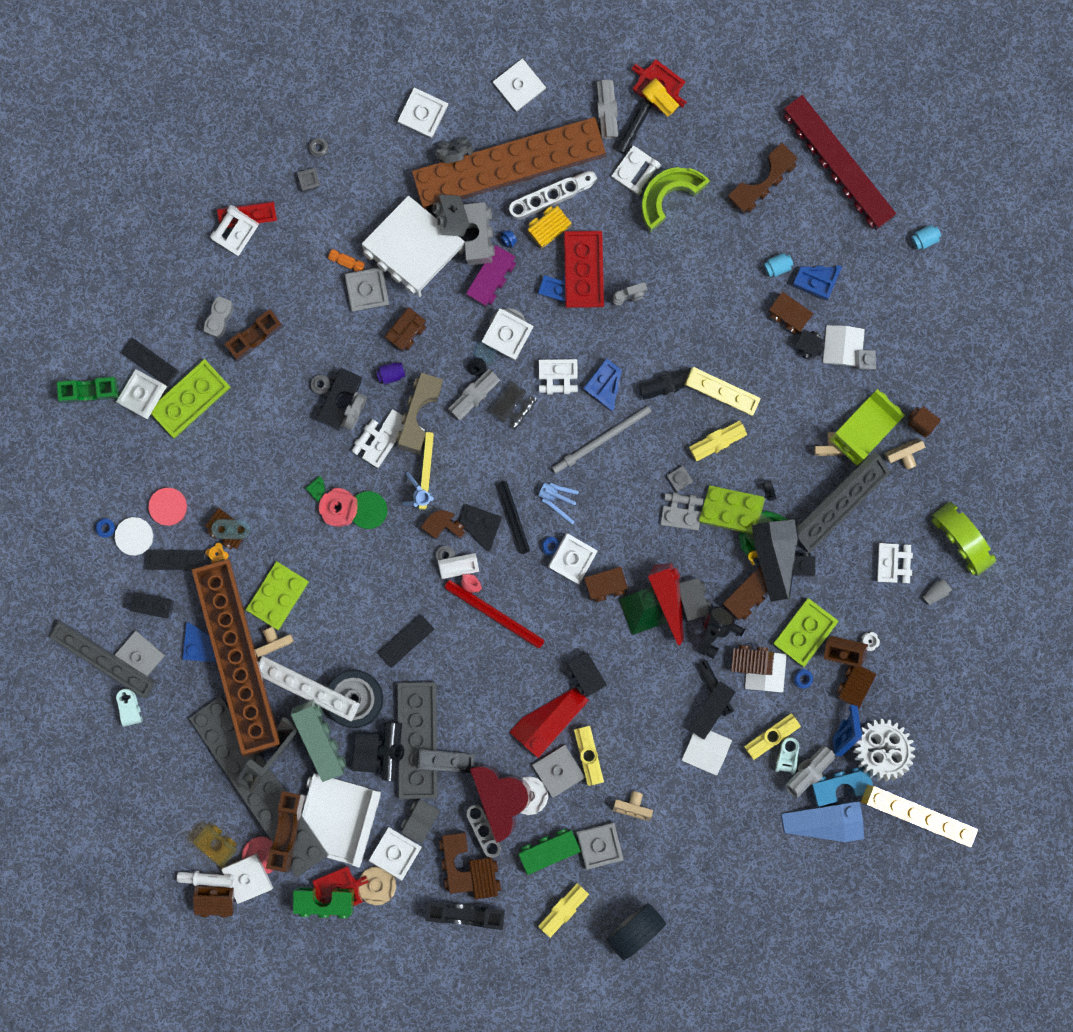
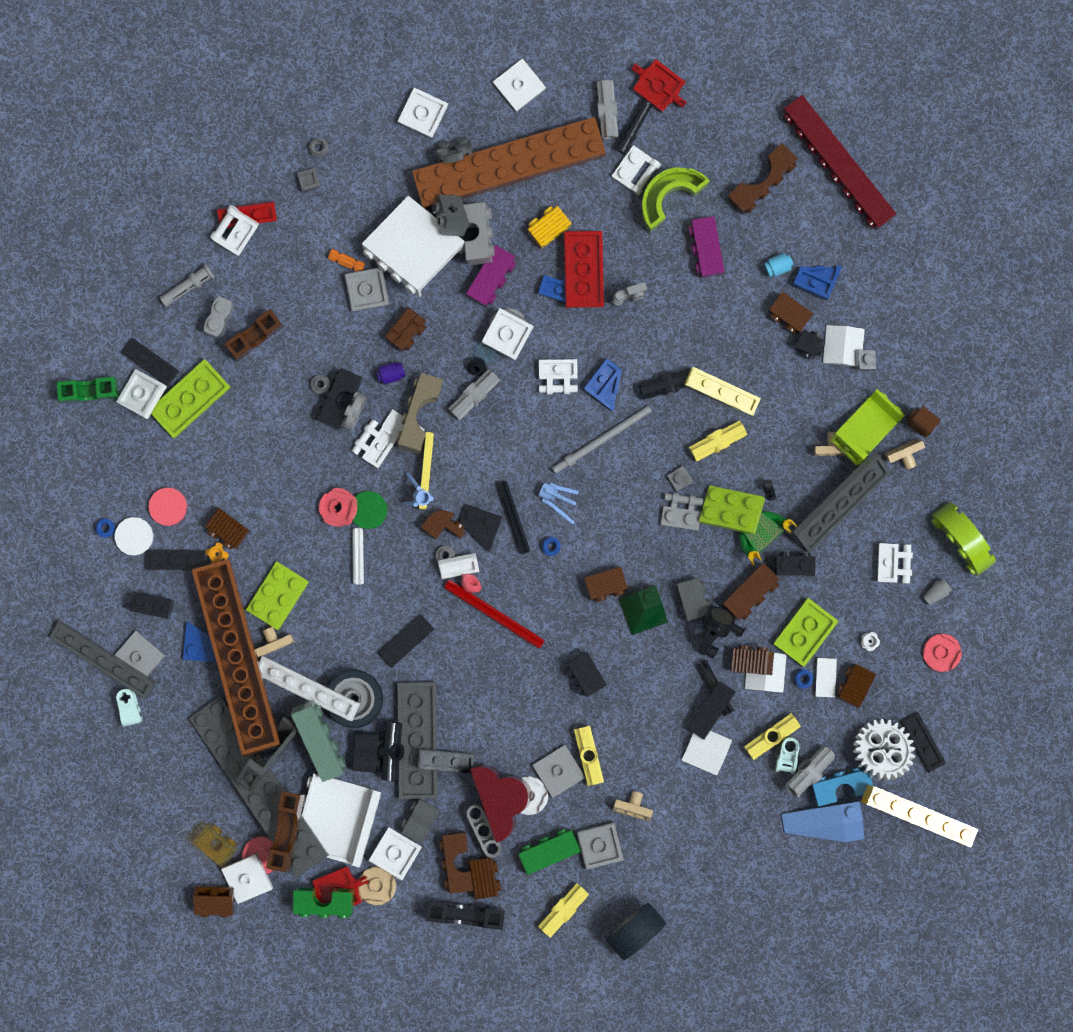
white axle [177,871,234,888] -> none
clear light blue plate [211,519,251,540] -> none
green tile [306,476,325,503] -> none
clear smoke plate [489,381,537,431] -> none
blue plate [500,230,517,248] -> none
white piece [509,171,597,220] -> none
red wedge [510,688,589,758] -> none
white slope [548,533,597,584] -> none
yellow piece [641,78,679,117] -> none
red wedge [648,563,684,646] -> none
black wedge [752,519,799,602] -> none
reddish brown brick [824,636,868,668] -> none
blue wing [832,705,862,757] -> none
medium azure brick [911,225,941,250] -> none
none -> light grey pin [160,264,215,307]
none -> white axle [353,528,364,585]
none -> magenta brick [688,216,725,279]
none -> white tile [815,658,837,697]
none -> black tile [901,712,946,772]
none -> coral tile [923,634,962,672]

